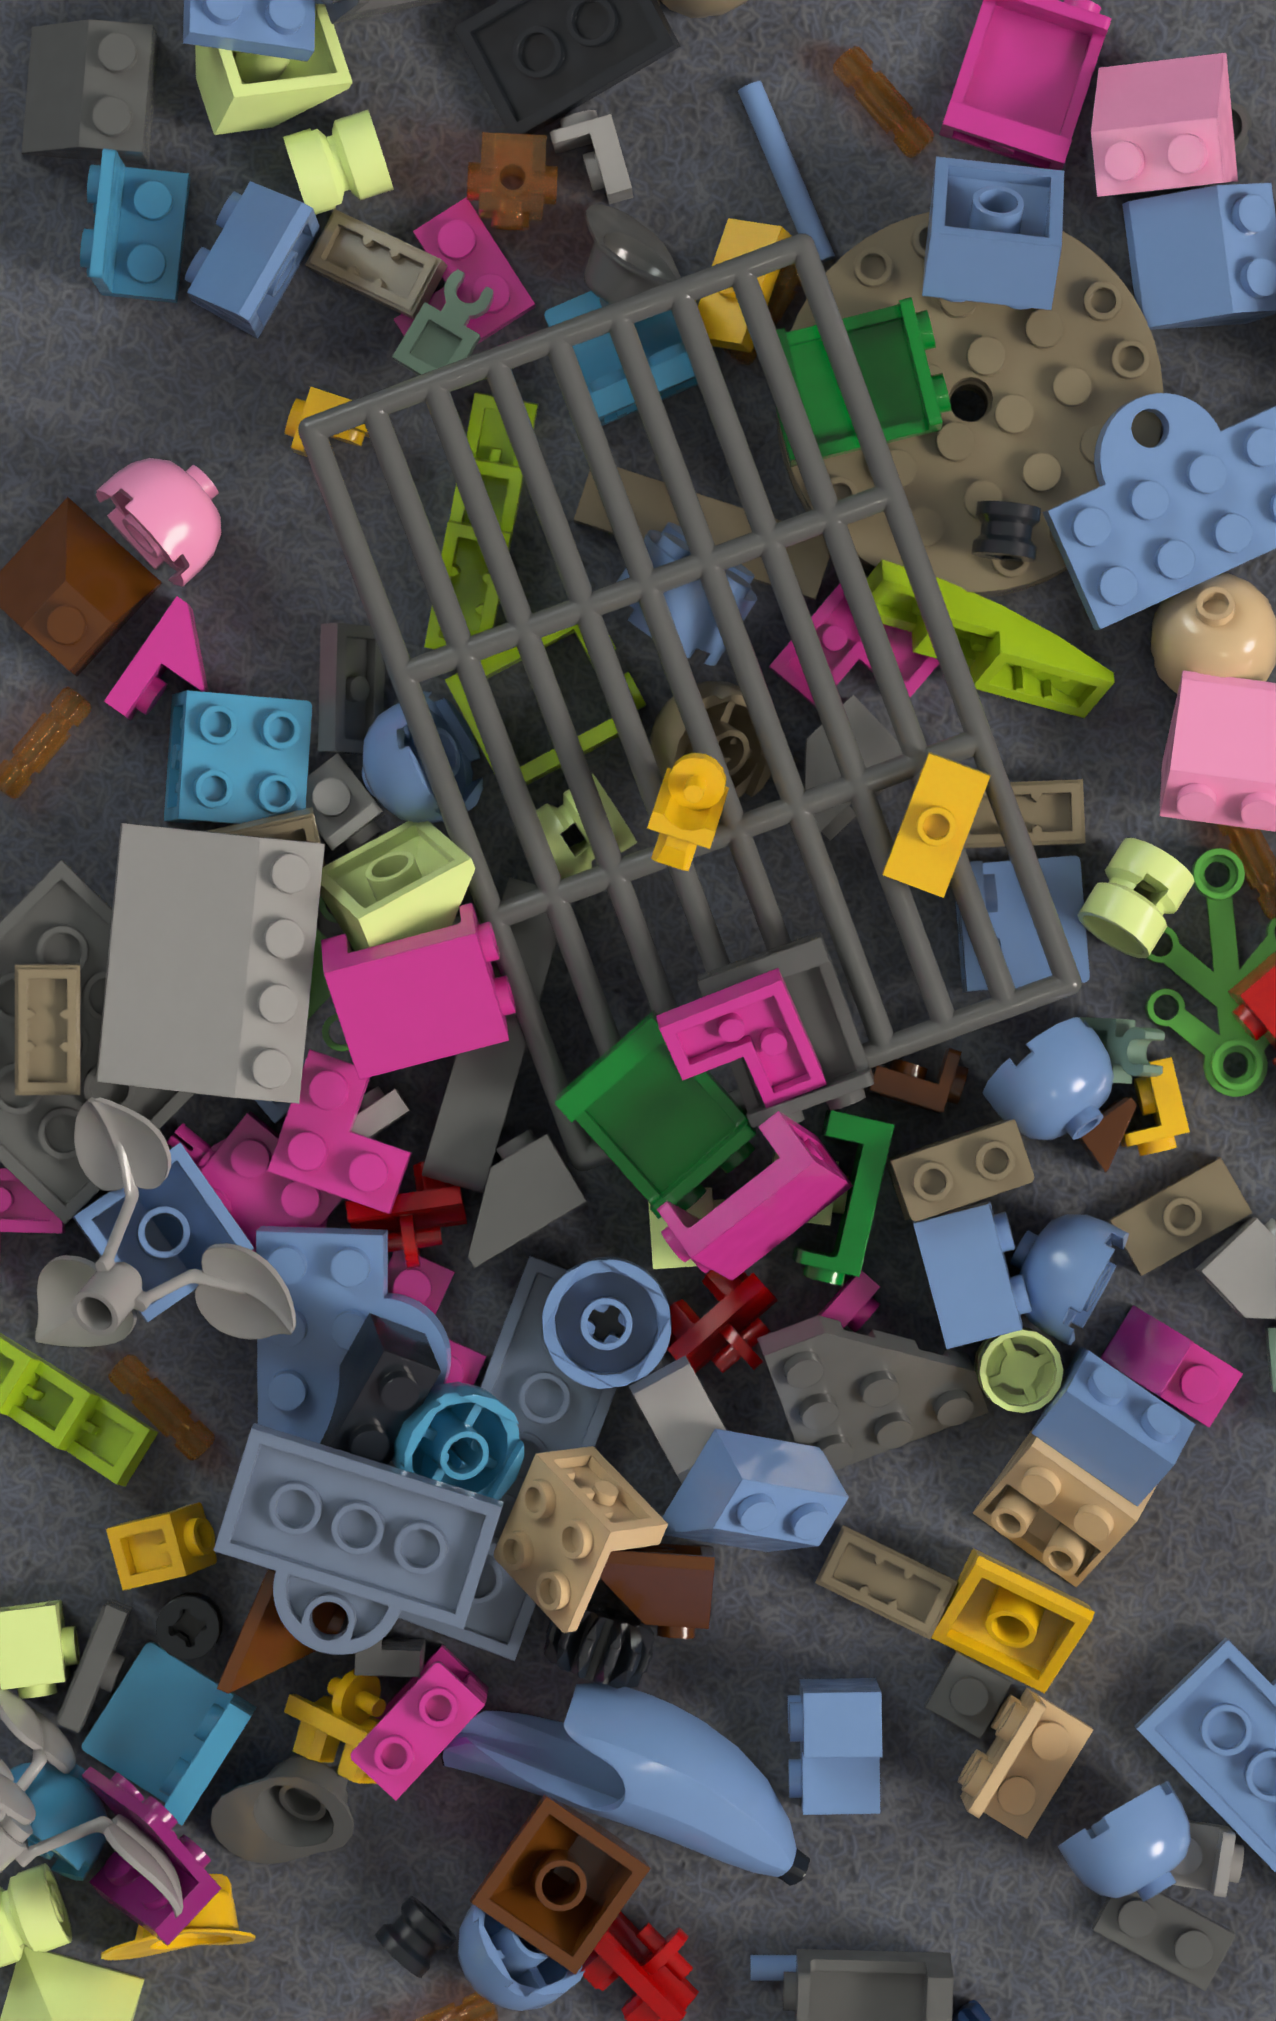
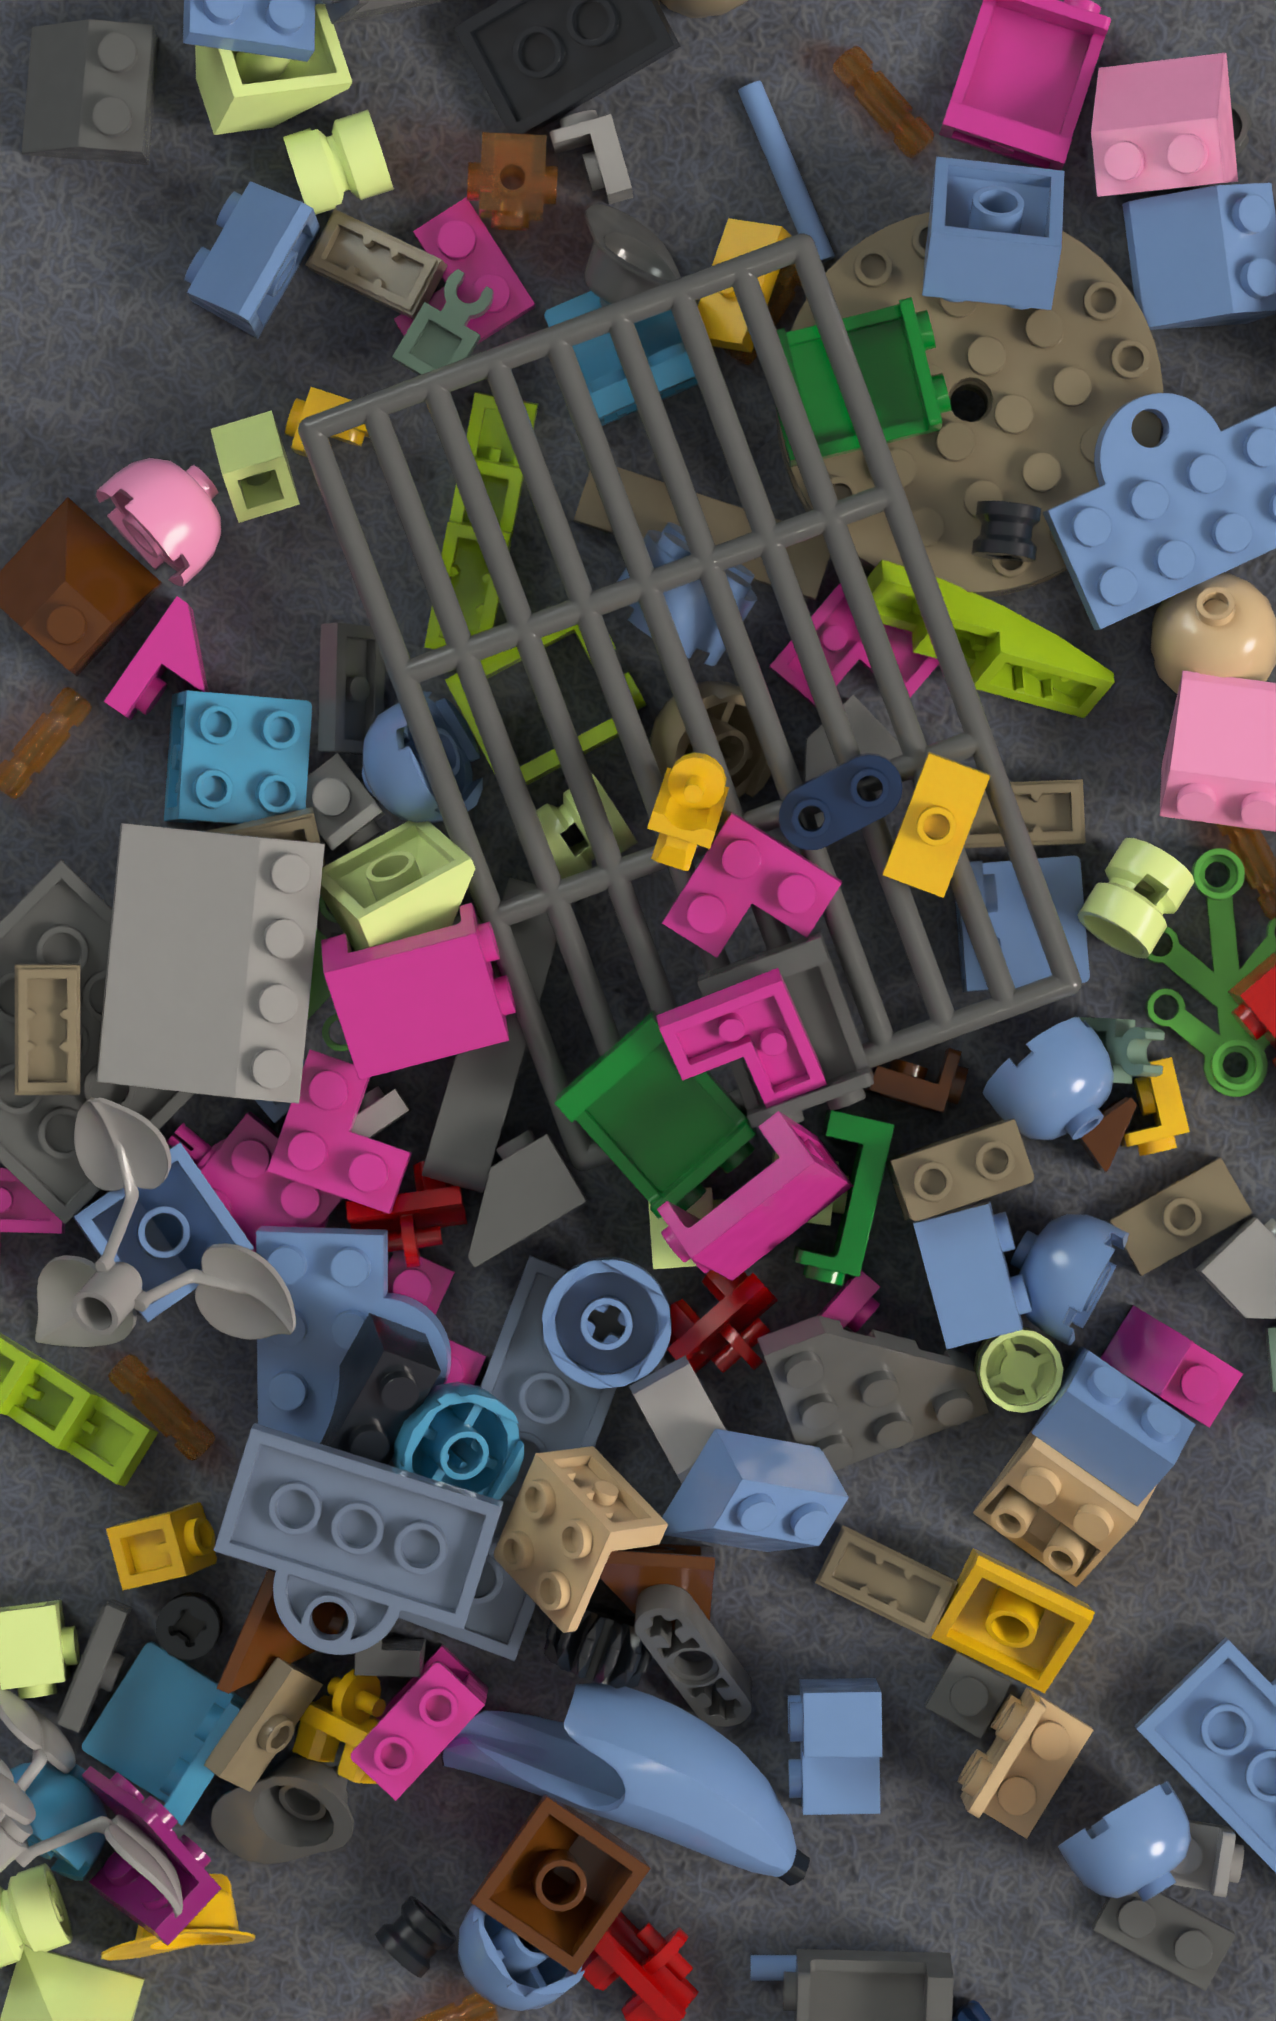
dark azure bracket [80,149,191,303] -> none
none -> dark tan plate [204,1657,323,1792]
none -> yellowish green brick [211,410,300,523]
none -> dark grey beam [635,1584,752,1727]
none -> dark pink plate [662,812,842,958]
none -> dark blue plate [779,753,902,850]

